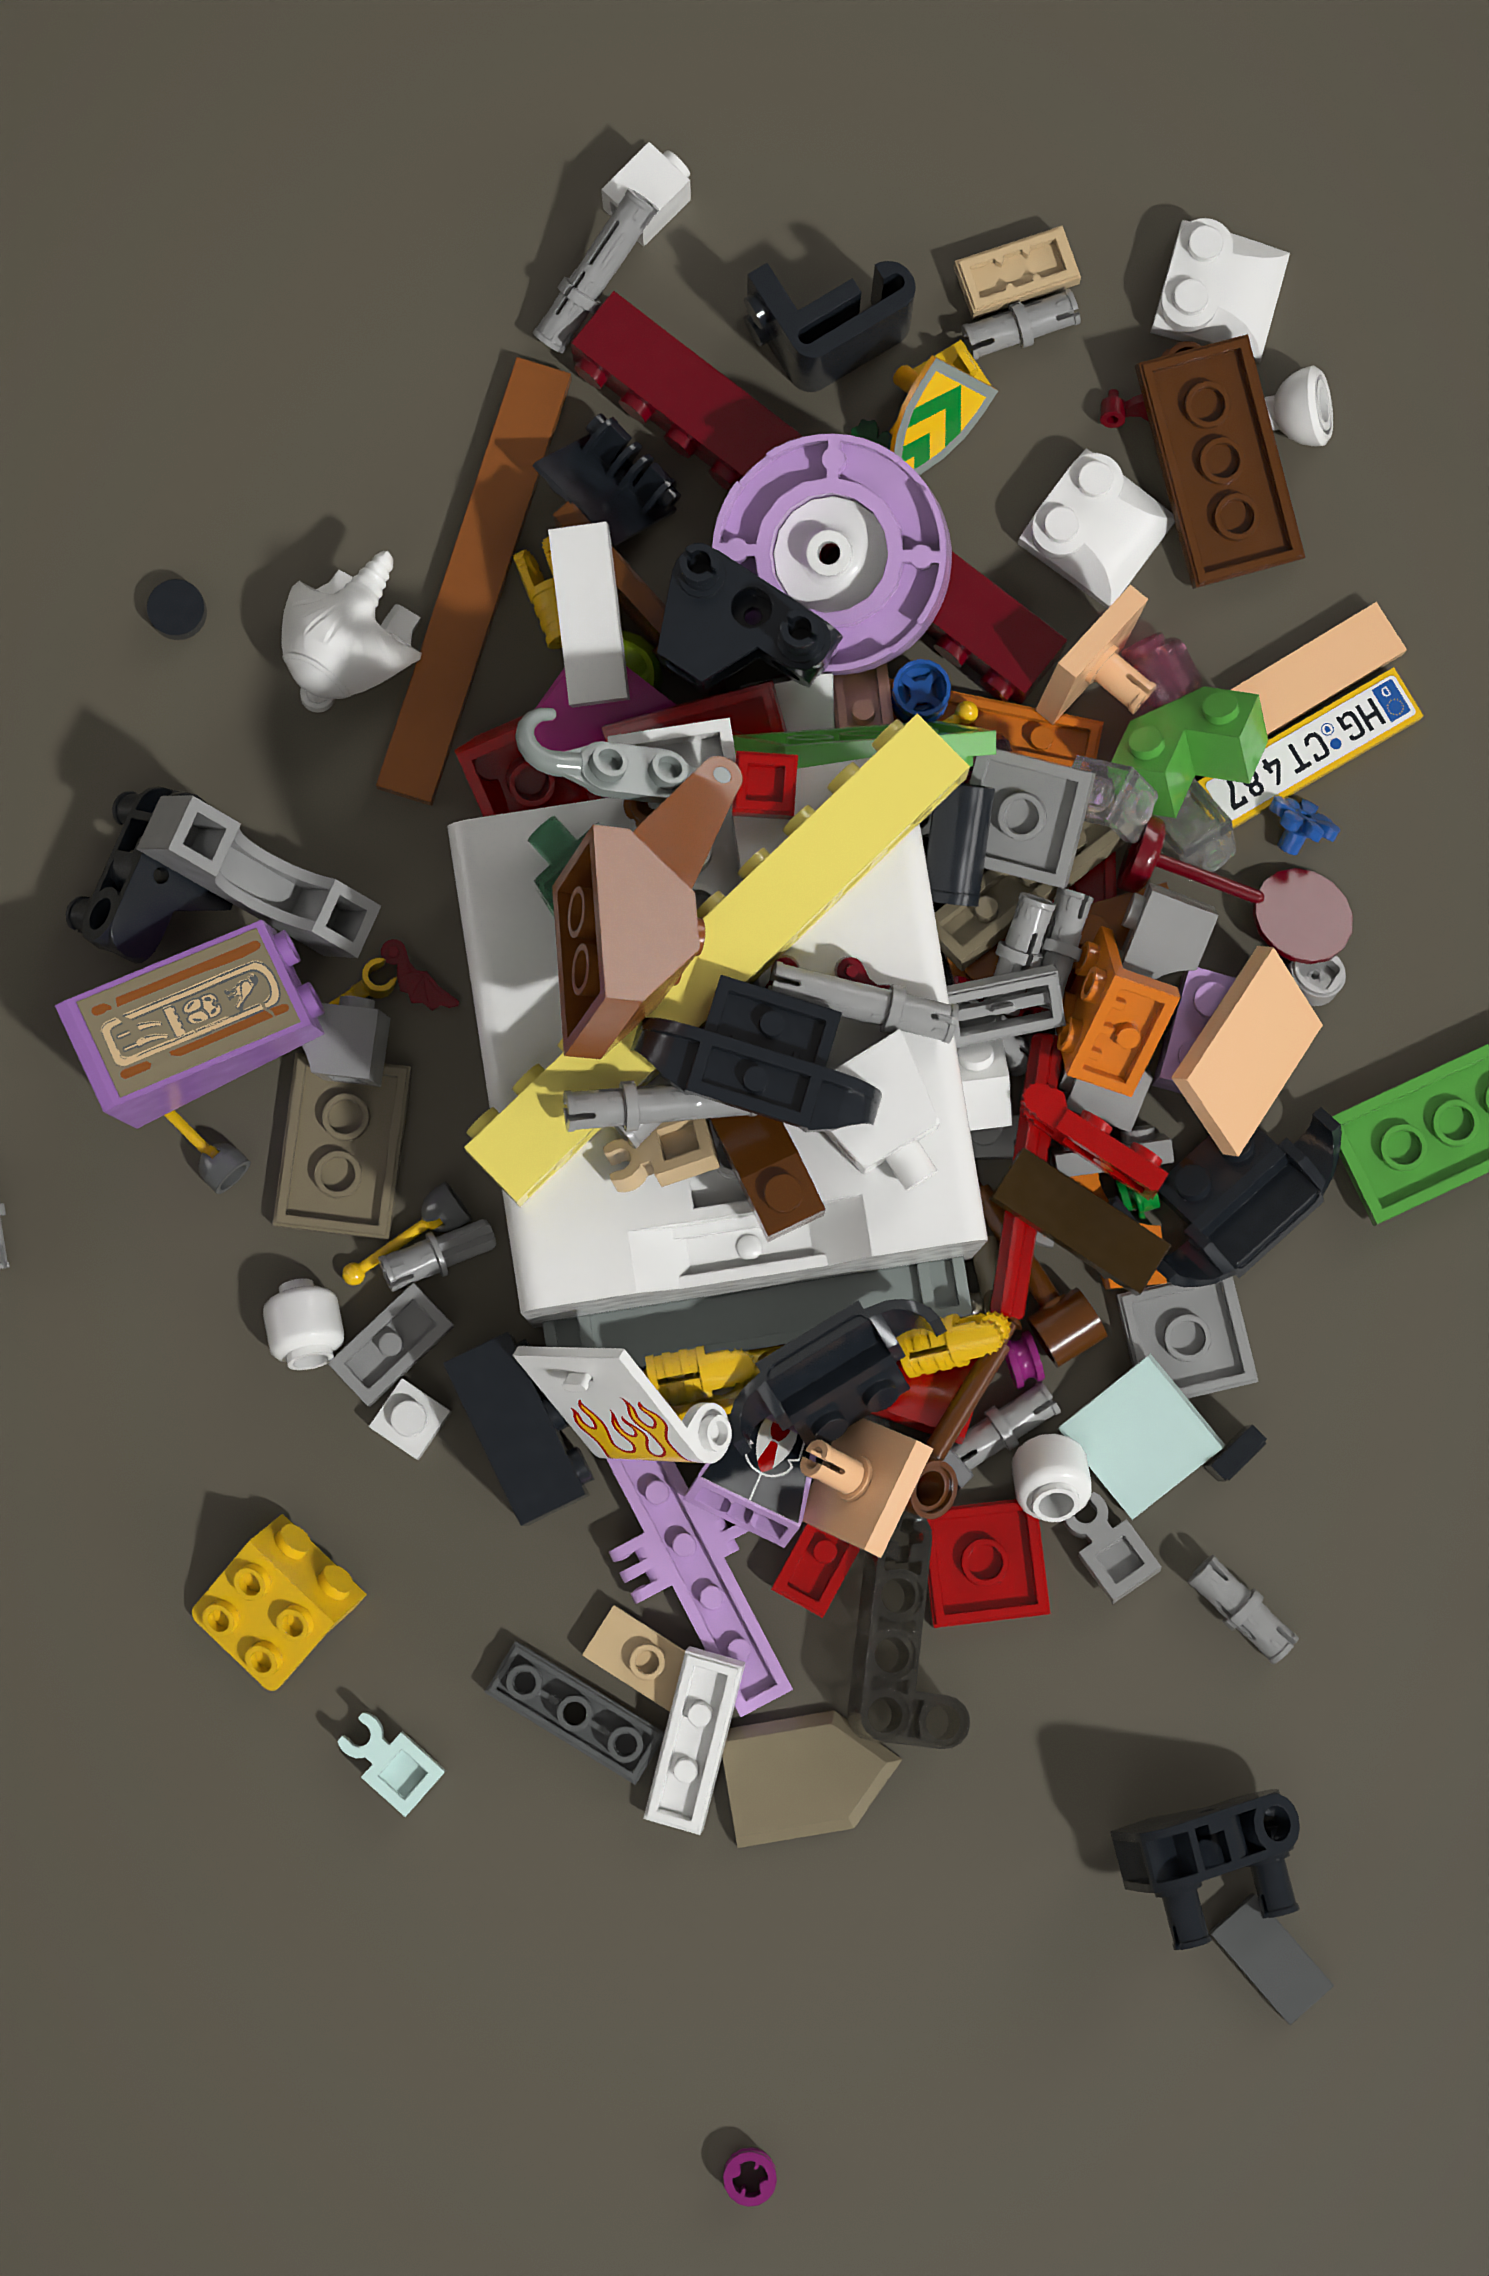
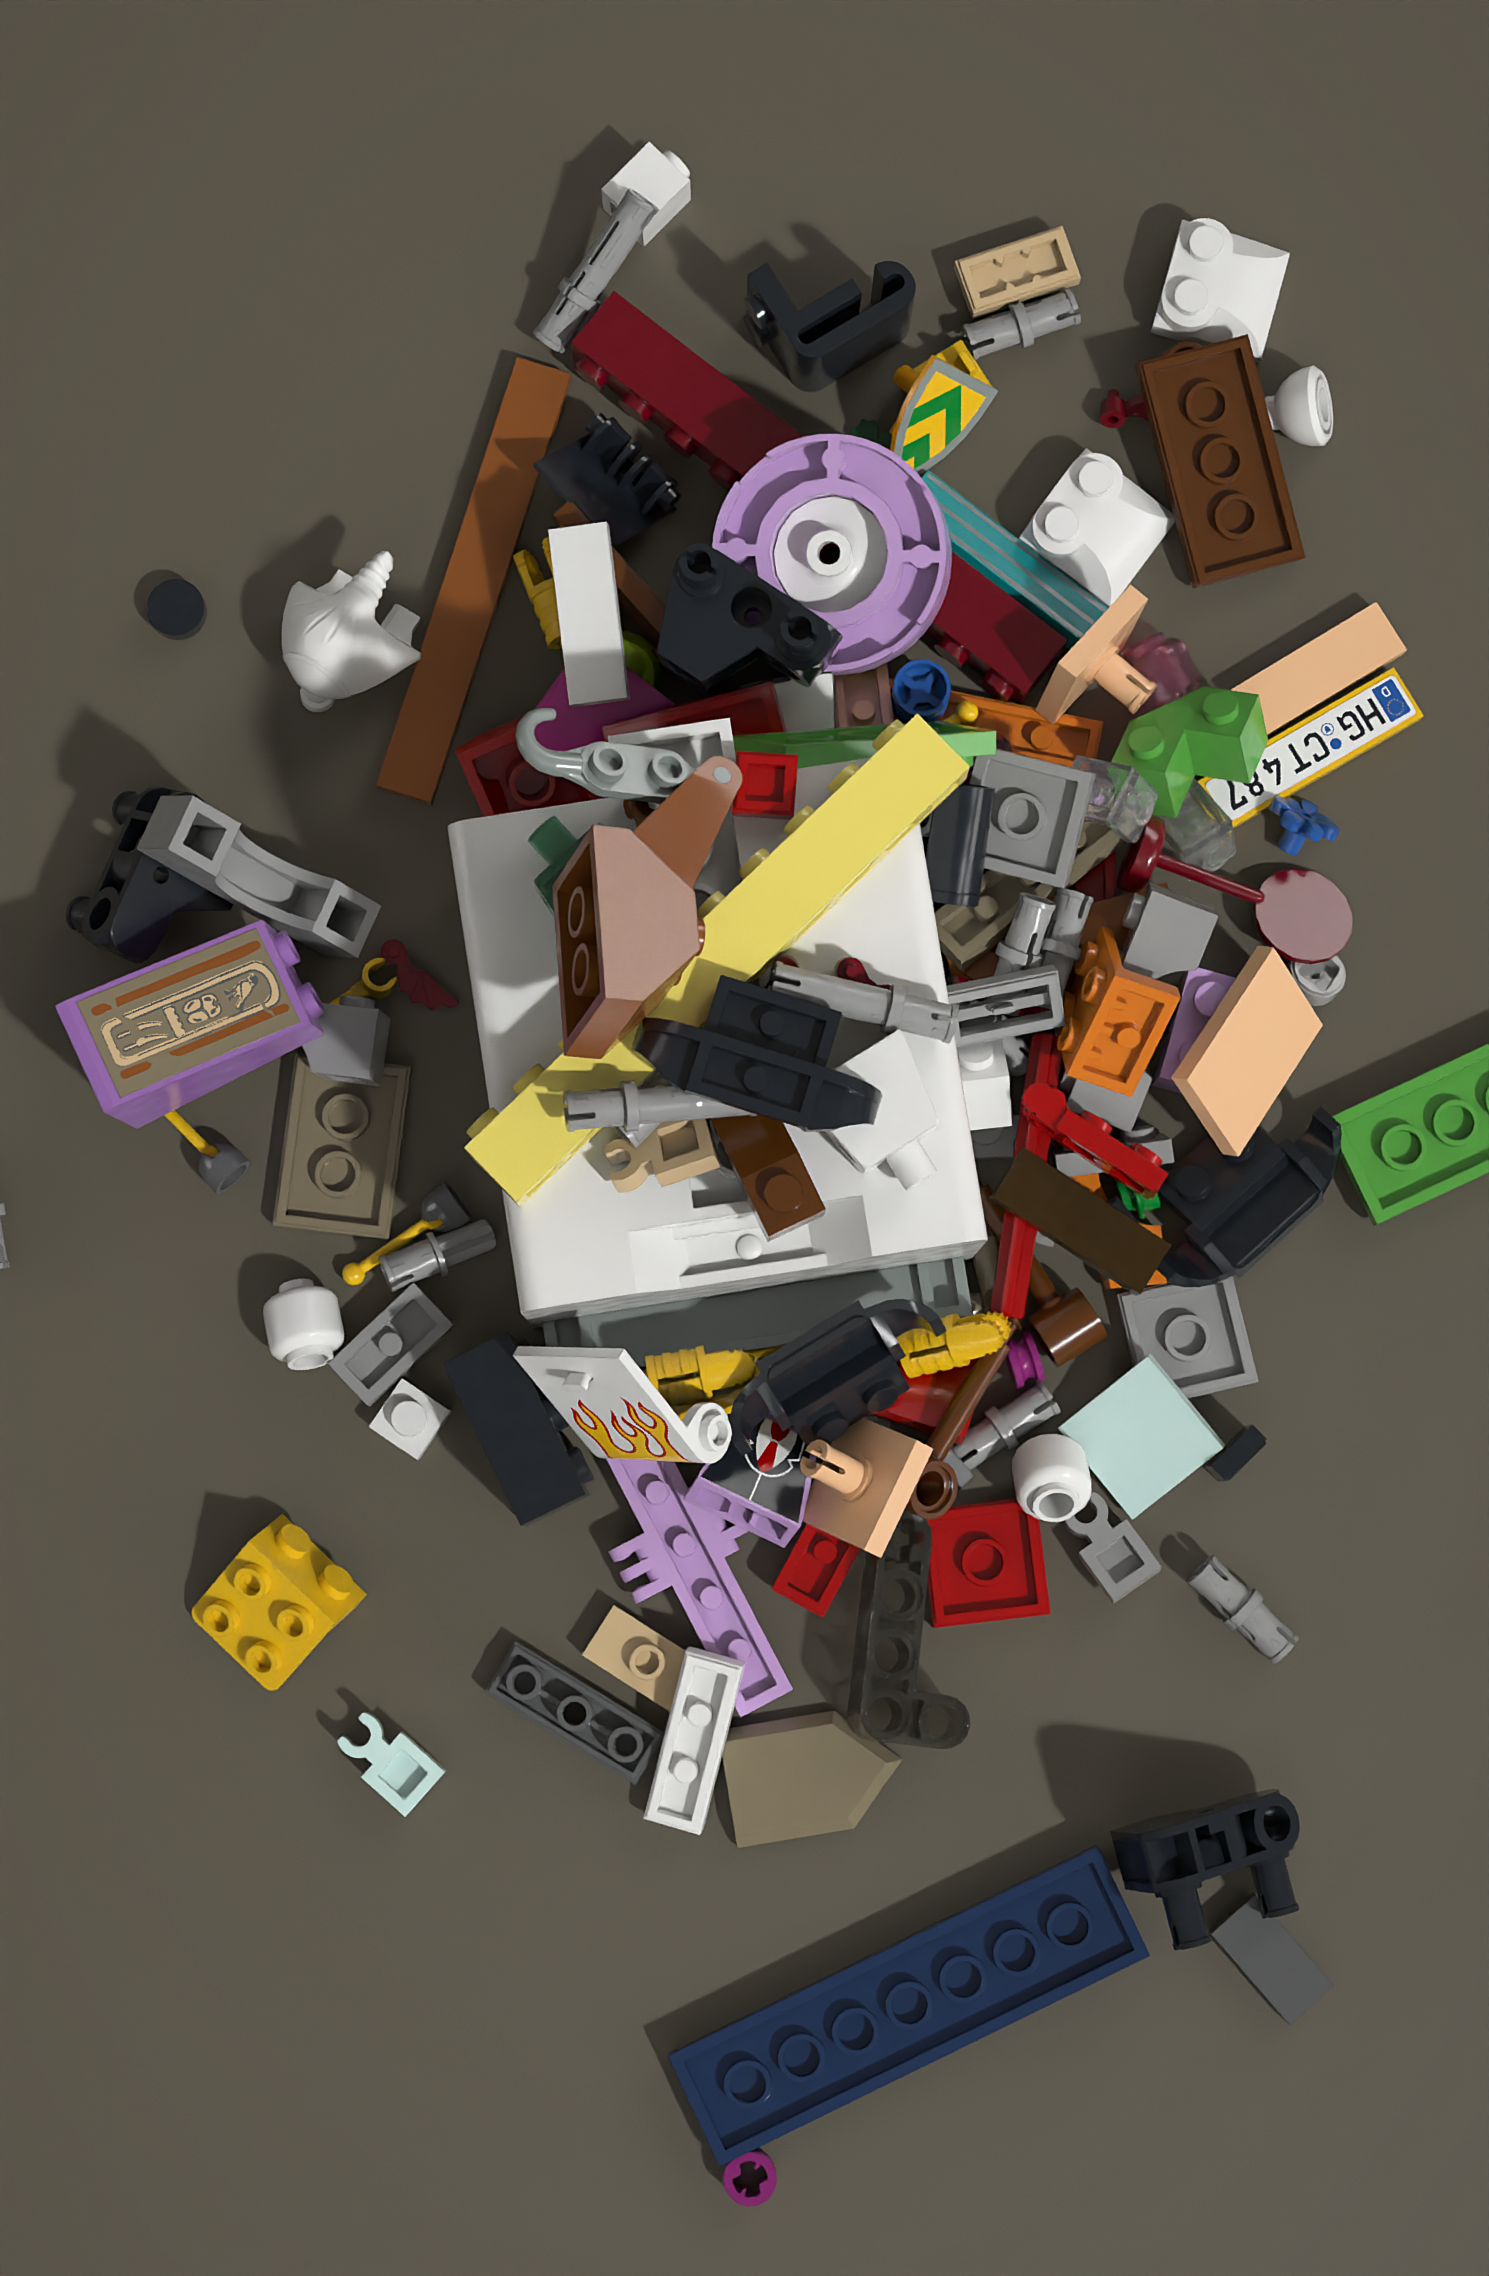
none -> dark blue plate [668,1845,1150,2166]
none -> teal tile [922,470,1108,649]

